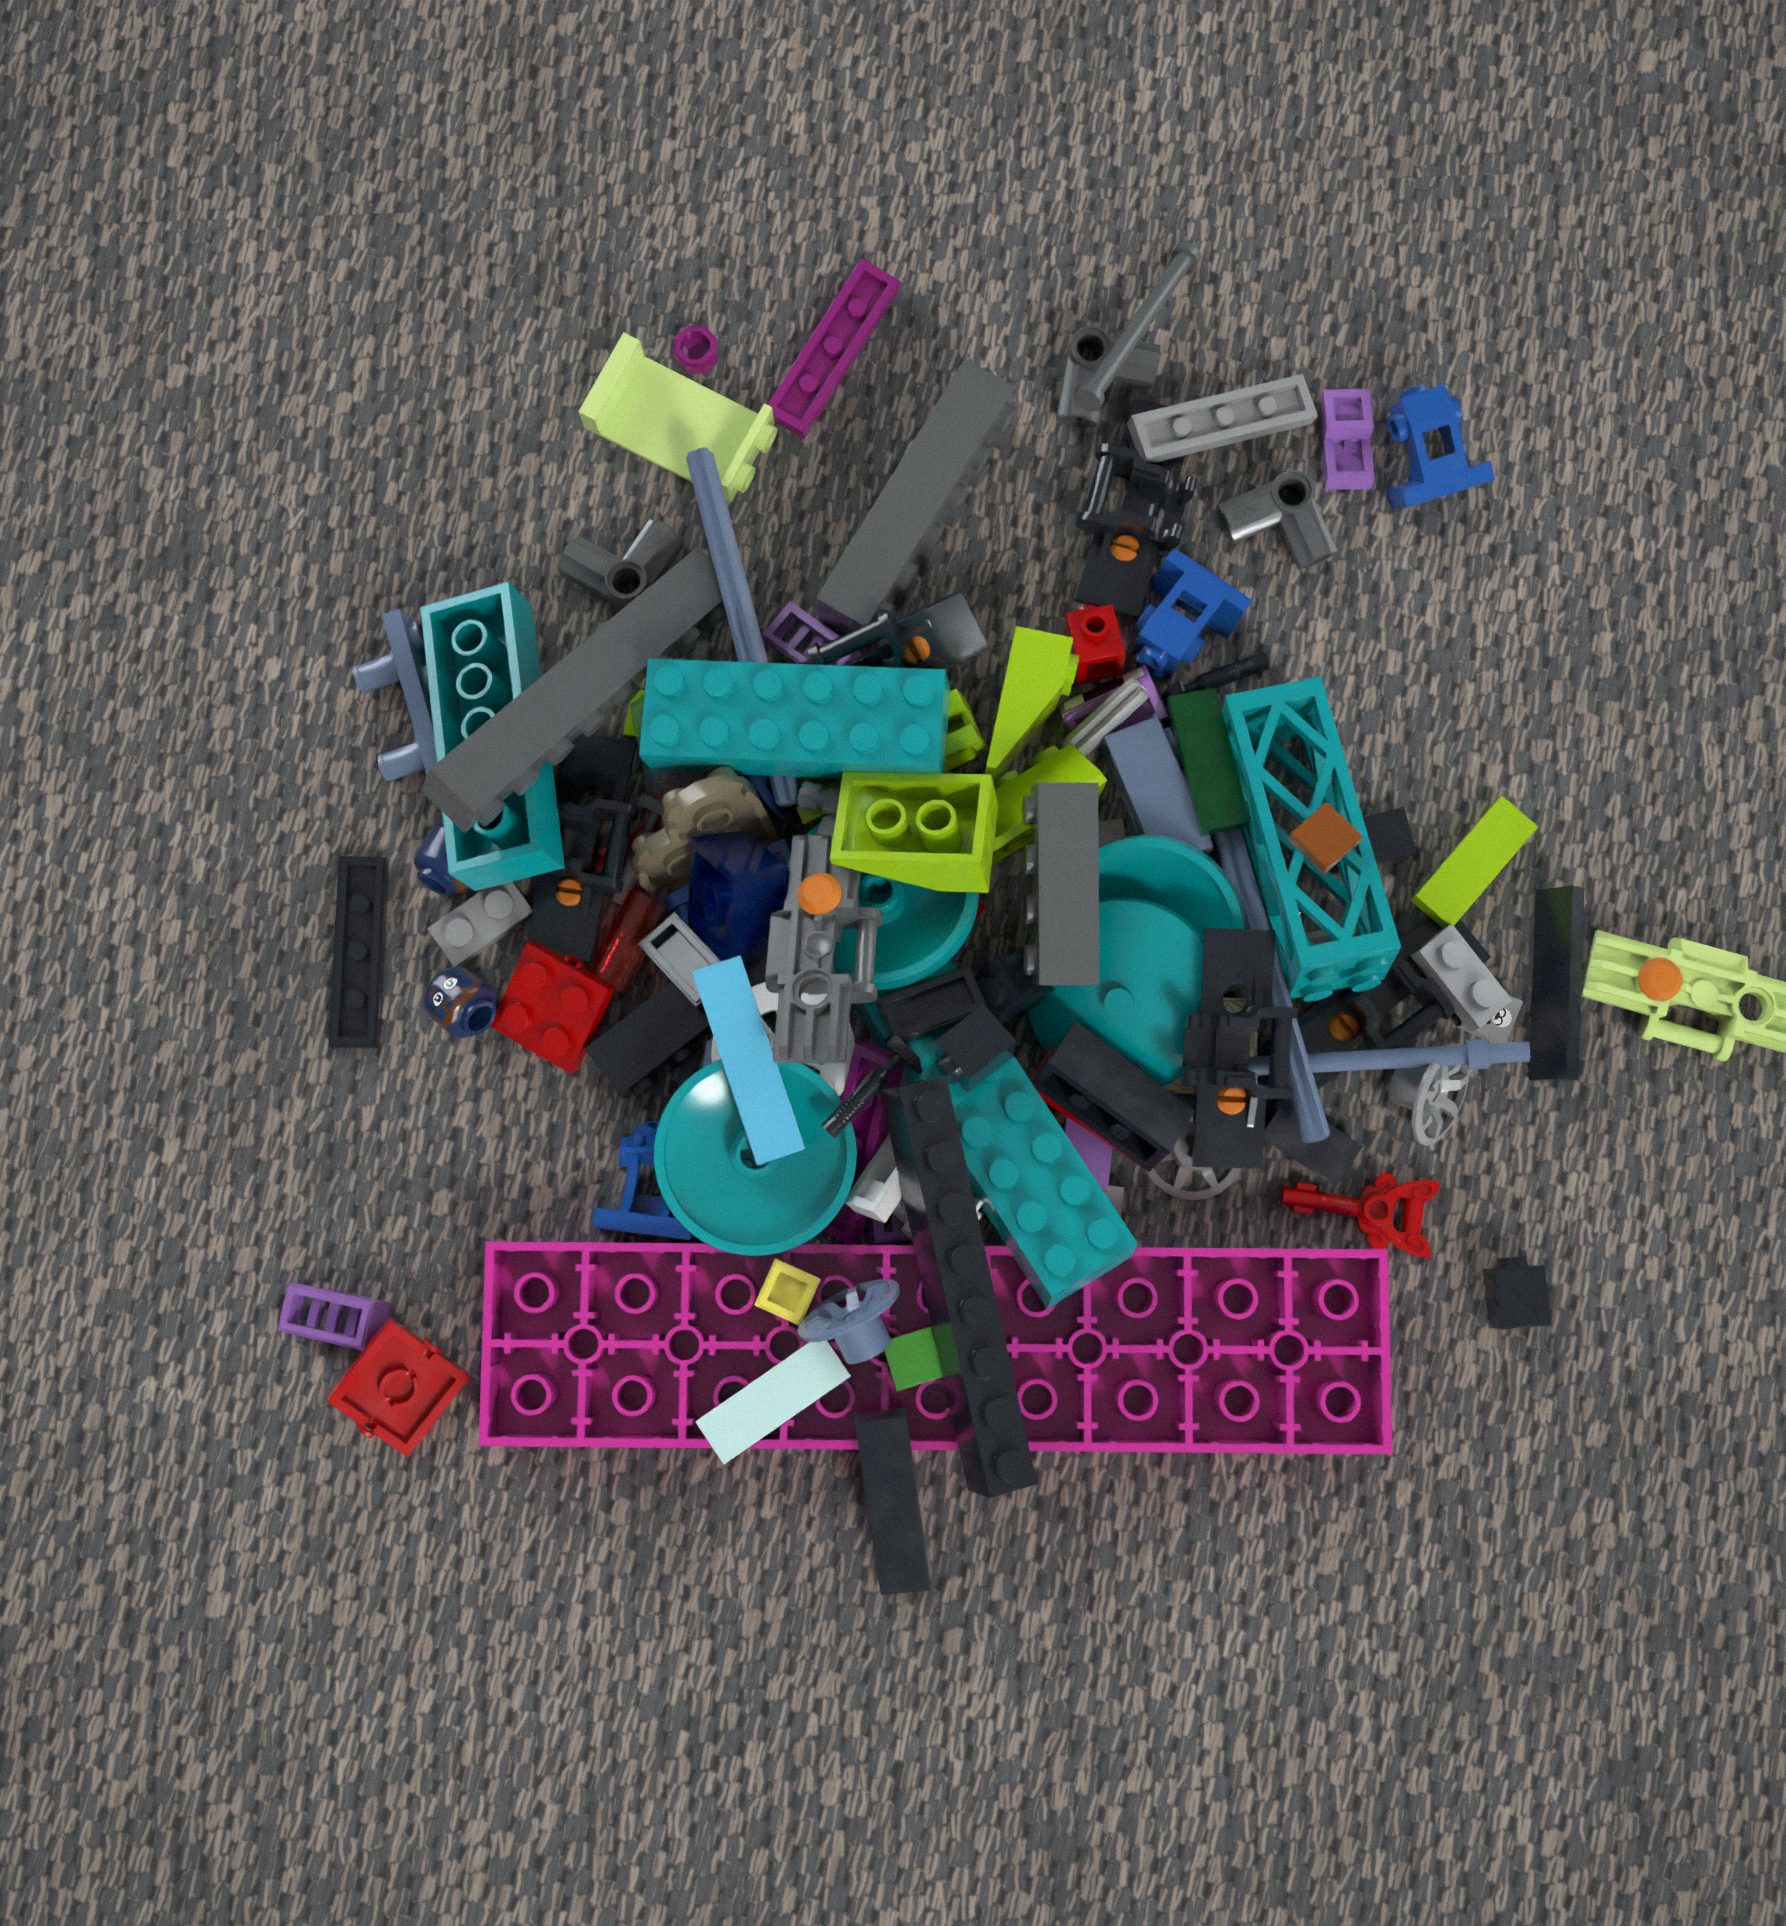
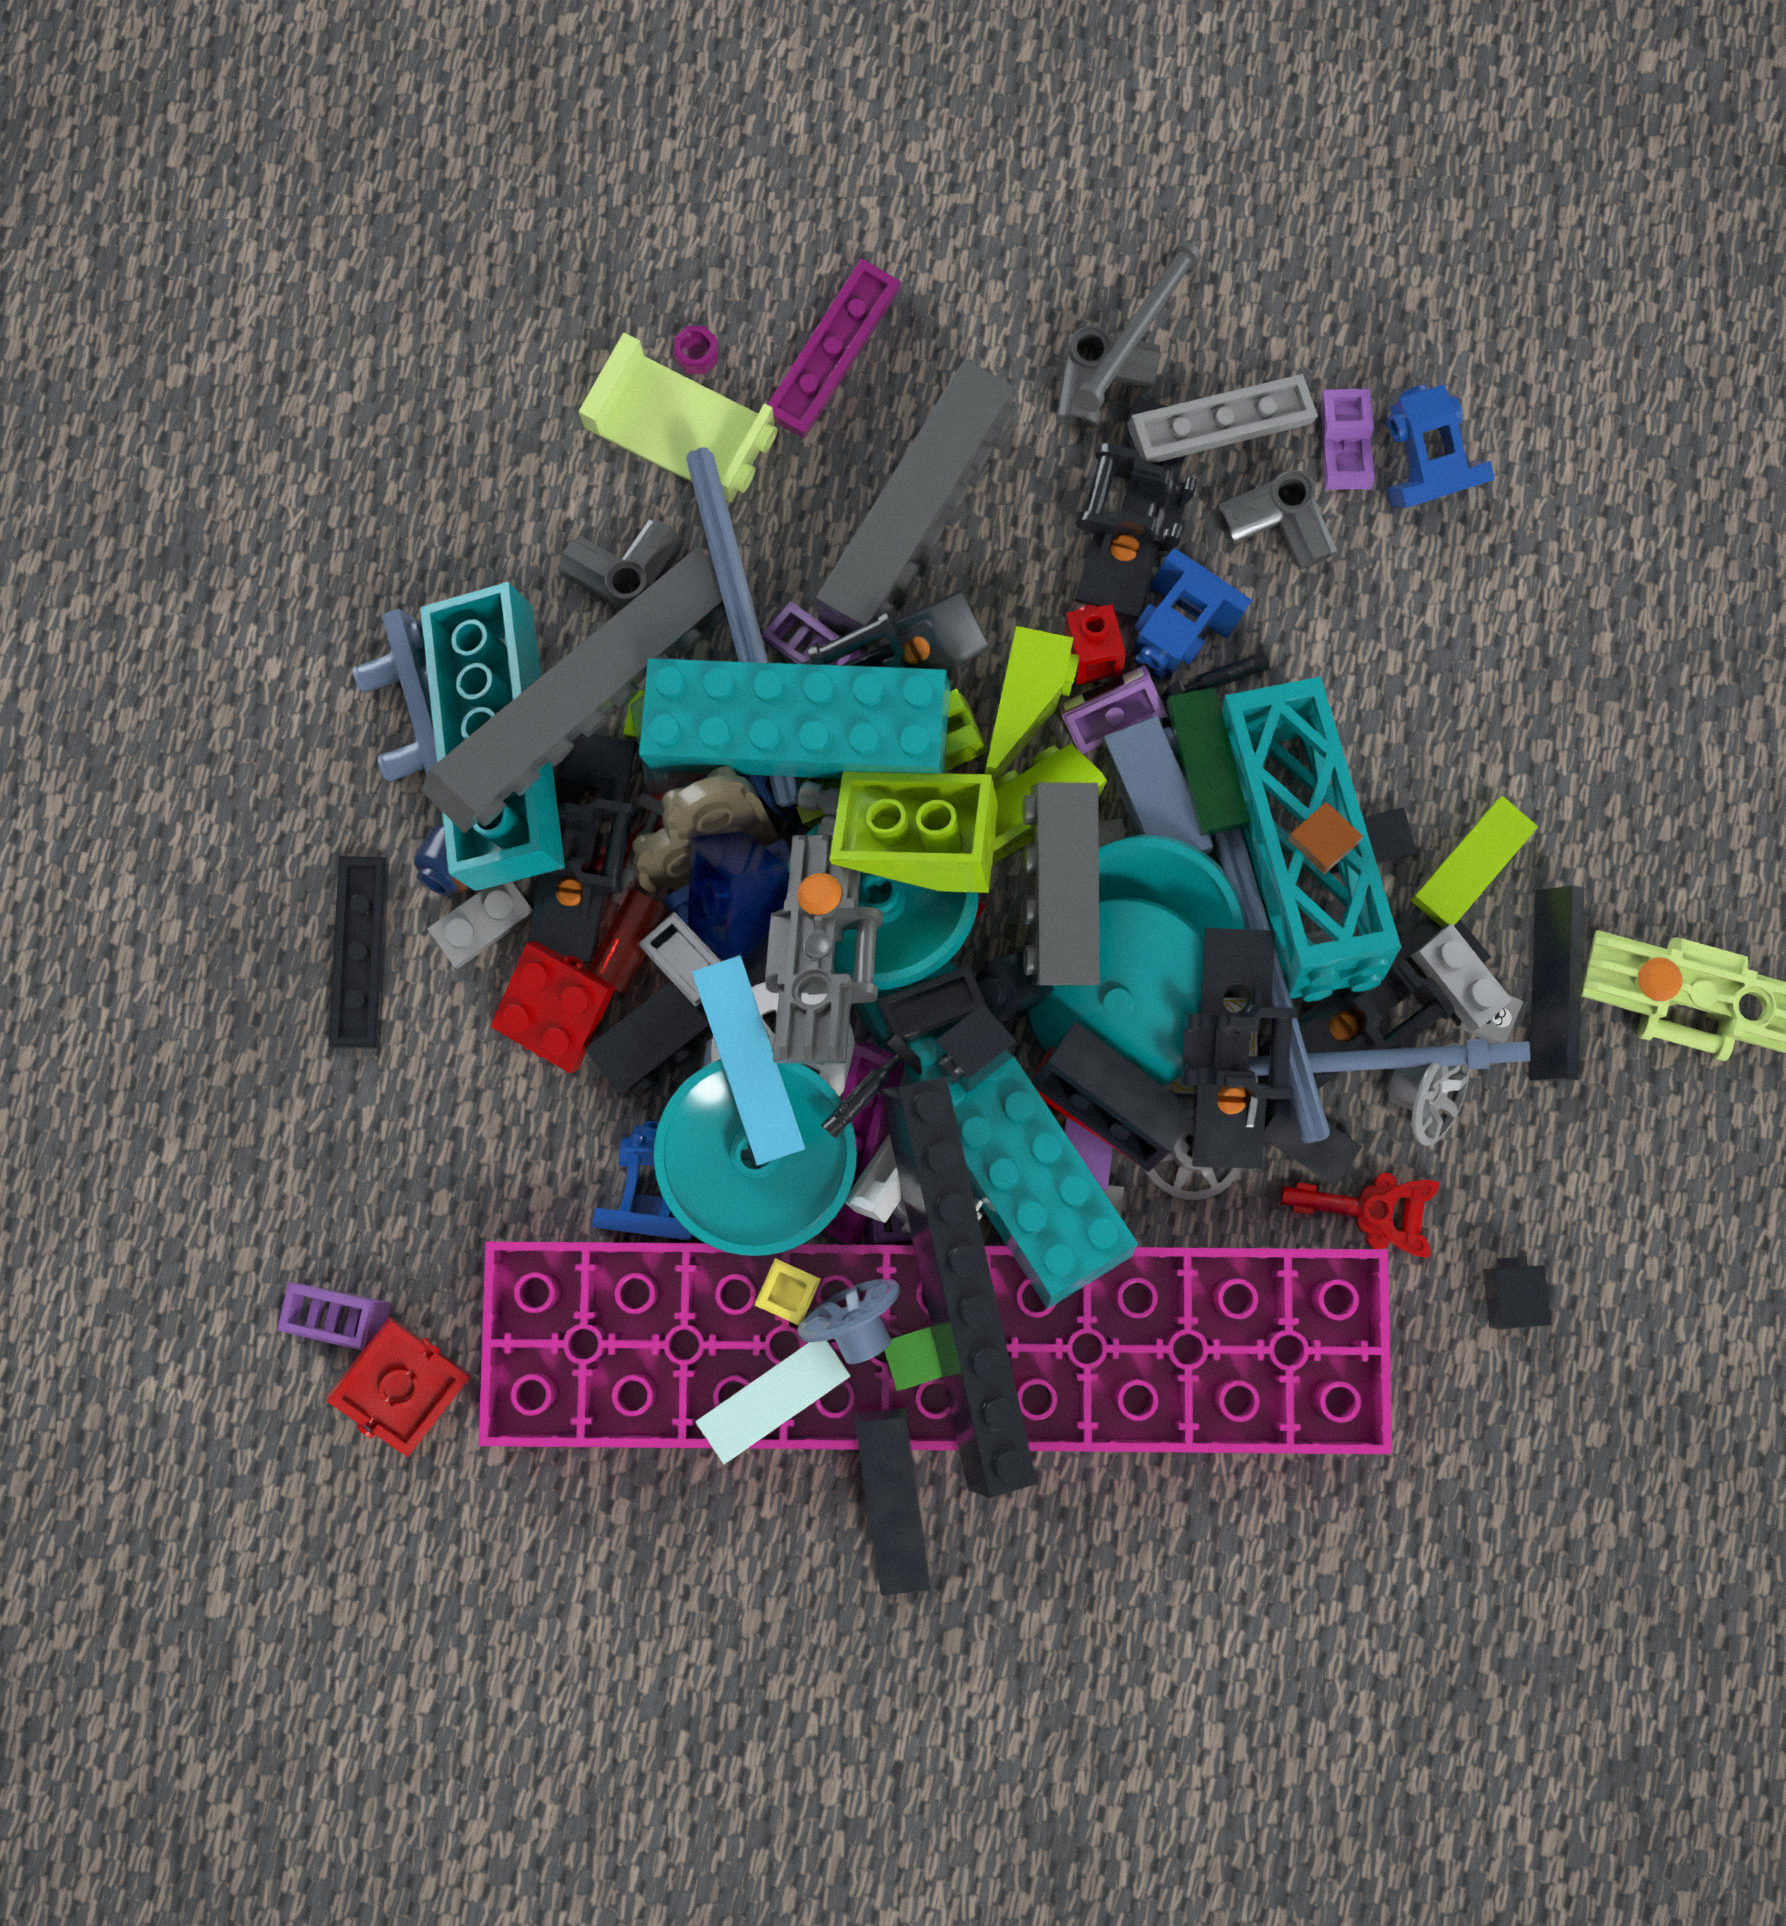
dark blue head [424,966,498,1038] -> none
light grey axle [1065,679,1149,756] -> none

